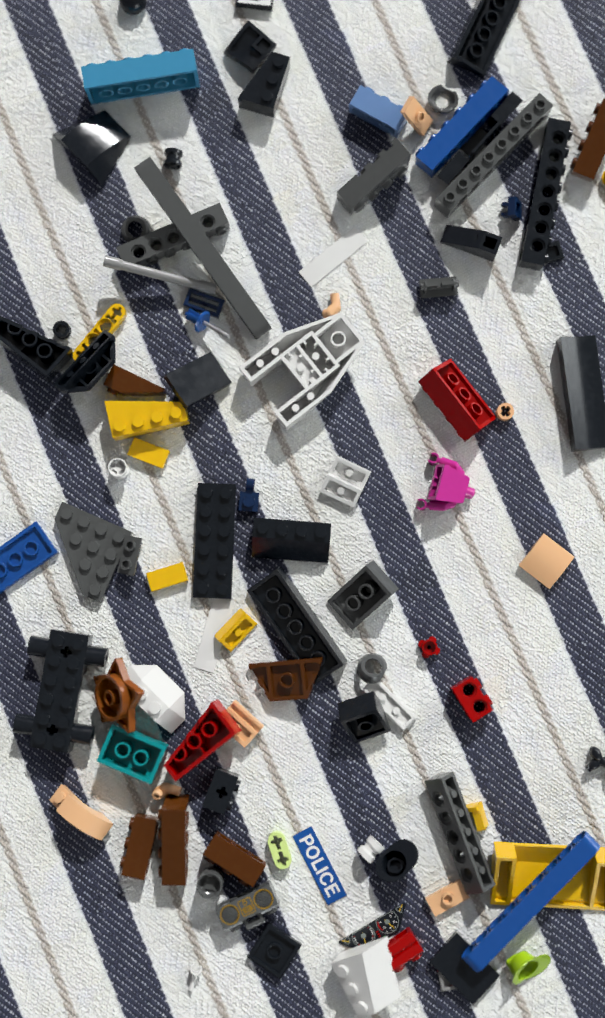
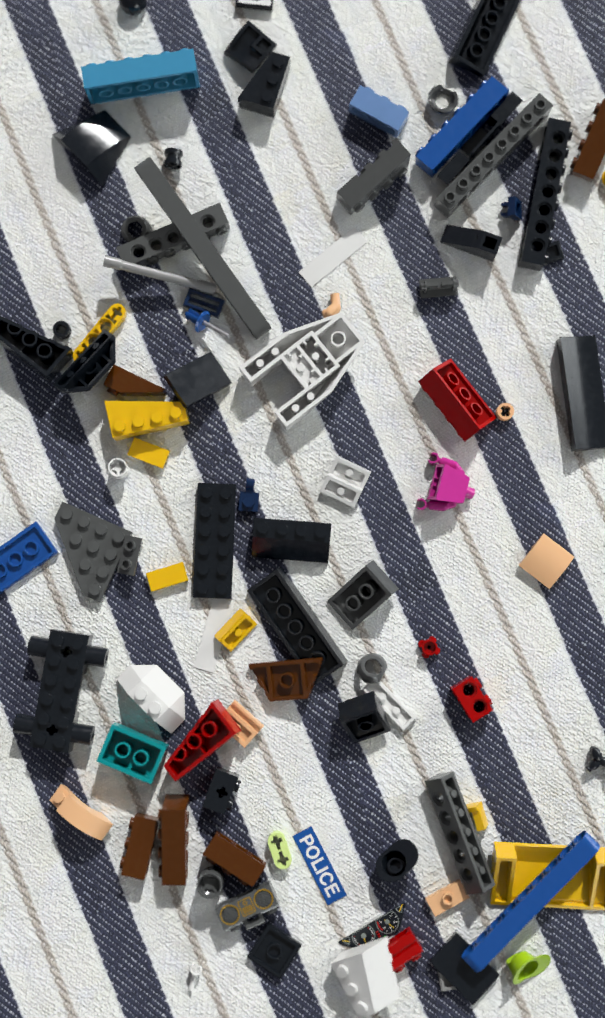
dark orange plate [93,658,144,733] -> none
light nougat arm [152,782,182,800] -> none
white wheel [357,835,385,864] -> none
light nougat plate [400,96,433,136] -> none

